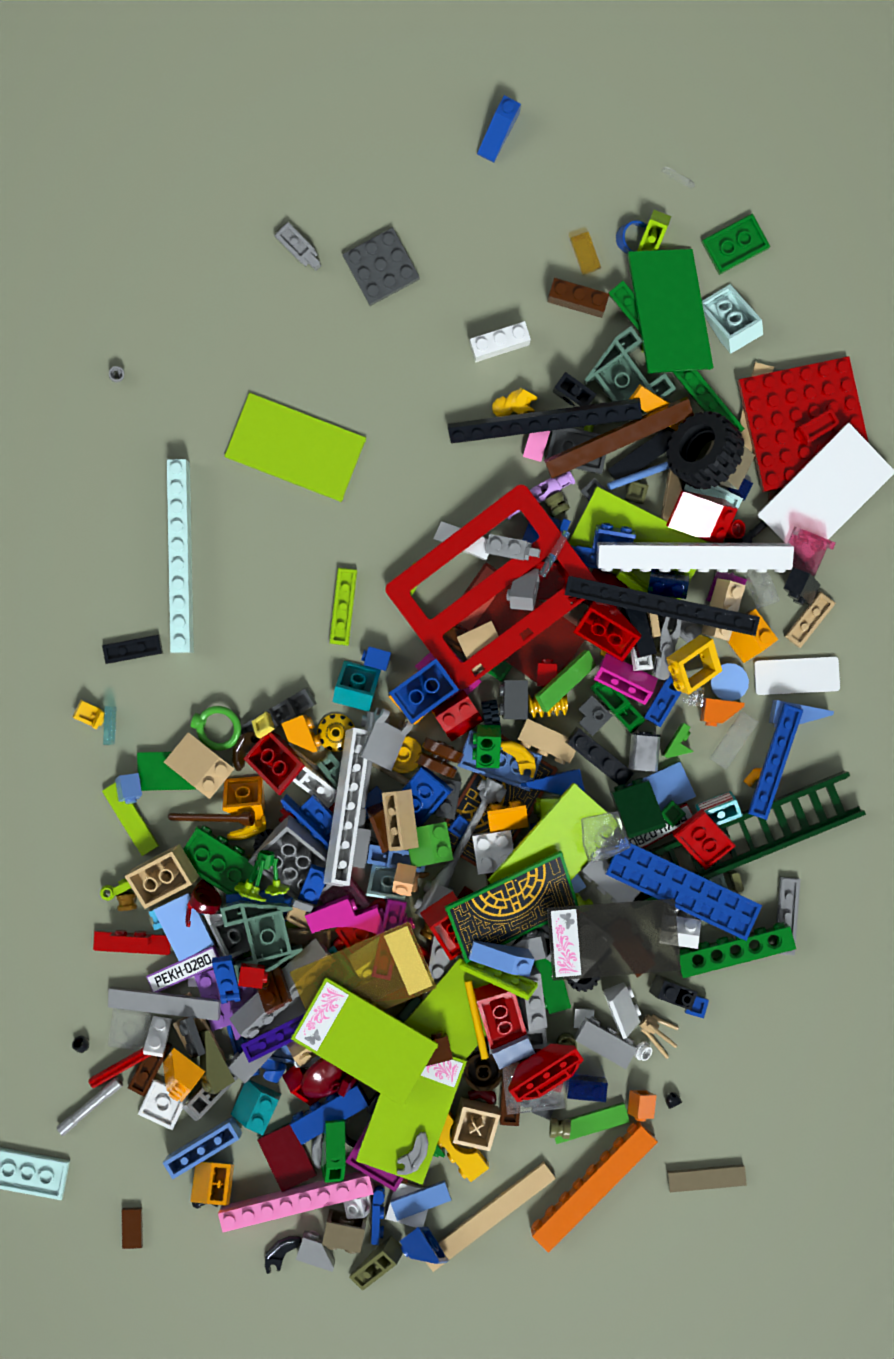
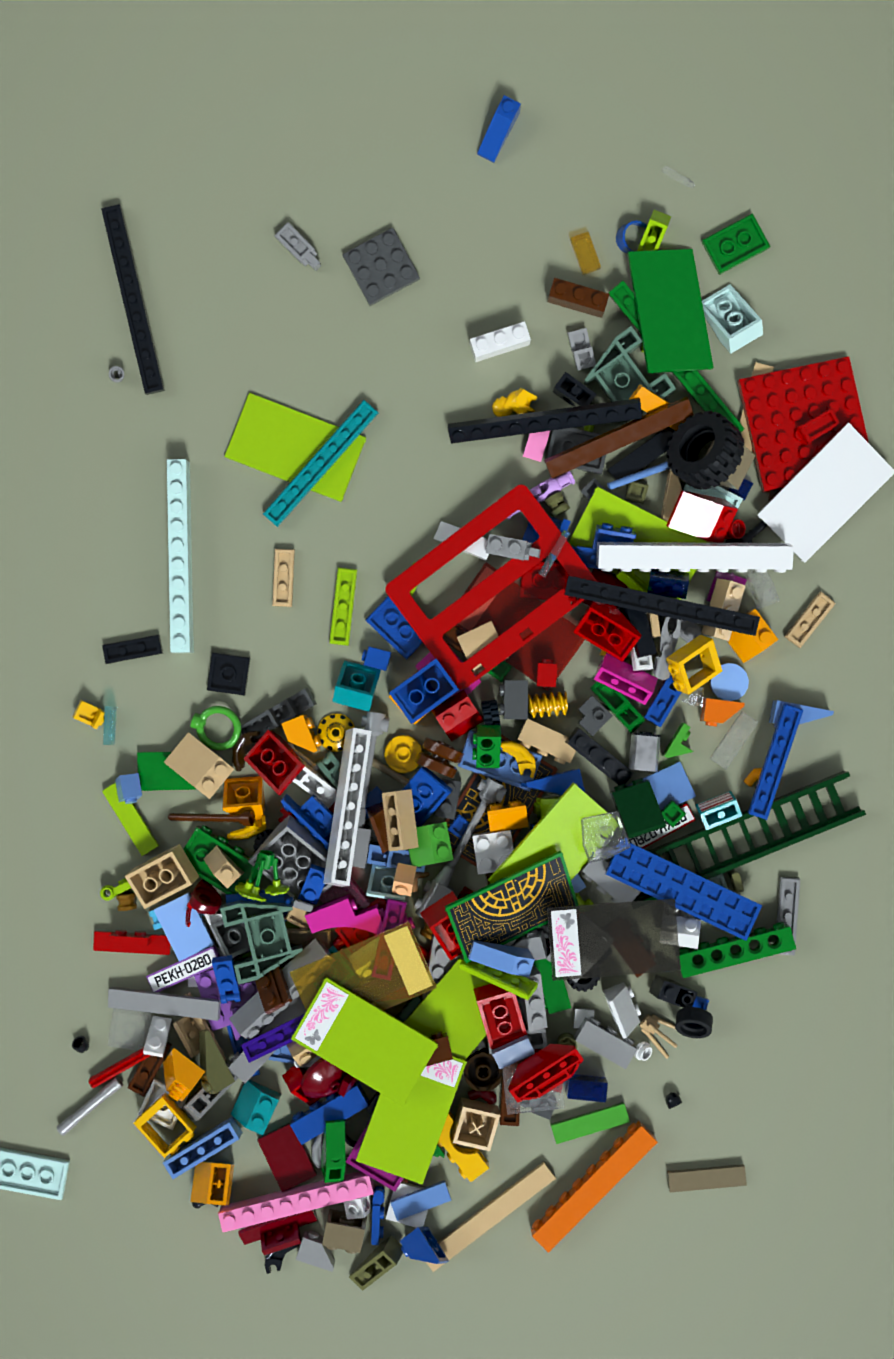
reddish brown tile [122,1207,143,1249] -> none
dark grey plate [179,1016,206,1058] -> none
red brick [238,963,268,989] -> none
light yellow tile [251,712,275,739] -> none
blue helmet [261,1060,287,1083] -> none
light grey flag [360,707,413,771] -> none
light grey piece [397,1132,429,1175] -> none
yellow bar [464,980,489,1059] -> none
light grey slope [507,569,540,611] -> none
bright green tile [535,650,597,712] -> none
olive wheel [549,1118,571,1139] -> none
orange brick [628,1090,656,1122] -> none
red tile [672,809,736,870] -> none
white piece [754,657,840,695] -> none
black brick [783,567,820,606] -> none
clear pink bracket [788,527,836,576] -> none
none -> black plate [101,204,165,395]
none -> yellow window [133,1092,197,1158]
none -> tan slope [204,845,244,889]
none -> black tile [207,653,251,696]
none -> dark red bracket [238,1210,317,1255]
none -> teal tile [263,400,379,527]
none -> tan tile [272,549,295,607]
none -> blue tile [365,596,423,660]
none -> light grey slope [567,328,596,370]
none -> black tyre [675,1007,713,1039]

